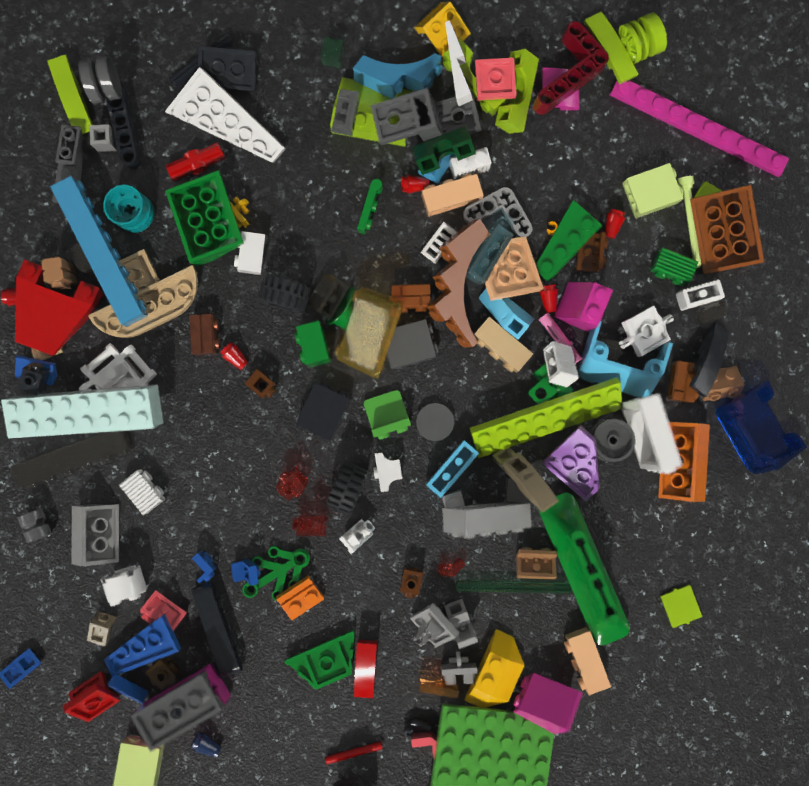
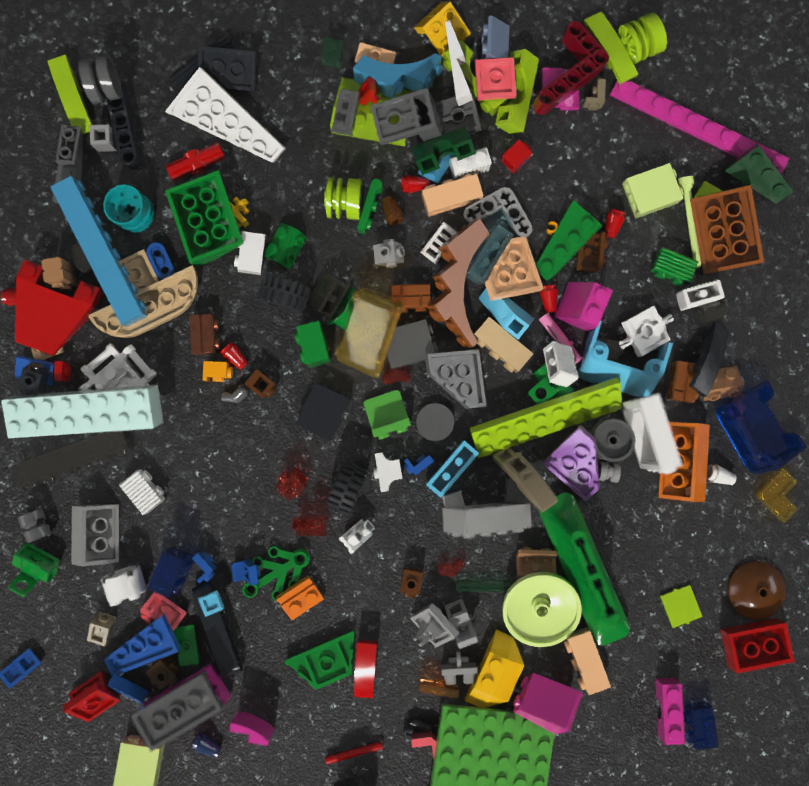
none -> green piece [8,542,60,597]
none -> red plate [54,361,72,382]
none -> blue plate [146,243,175,280]
none -> clear blue brick [147,547,194,598]
none -> green plate [175,624,200,666]
none -> medium azure tile [198,590,225,617]
none -> light orange brick [203,361,233,382]
none -> dark grey arm [221,384,248,403]
none -> dark pink slope [230,711,275,746]
none -> green bracket [263,223,307,270]
none -> lime wheel [324,177,362,220]
none -> light nougat plate [355,43,396,64]
none -> red tile [358,77,380,106]
none -> light grey brick [373,239,405,268]
none -> reddish brown cone [382,196,404,226]
none -> clear red arm [382,369,411,384]
none -> blue bracket [403,454,434,475]
none -> plate [425,350,487,409]
none -> sand blue slope [480,16,510,60]
none -> red brick [501,140,532,174]
none -> yellowish green dish [502,572,581,647]
none -> dark tan bracket [583,79,606,110]
none -> light grey wheel [598,461,621,483]
none -> dark pink arch [655,678,685,745]
none -> clear blue brick [683,702,719,750]
none -> white cone [707,464,737,485]
none -> red brick [720,618,795,673]
none -> dark green wedge [724,143,793,204]
none -> reddish brown dish [727,561,786,619]
none -> clear yellow plate [754,468,798,523]

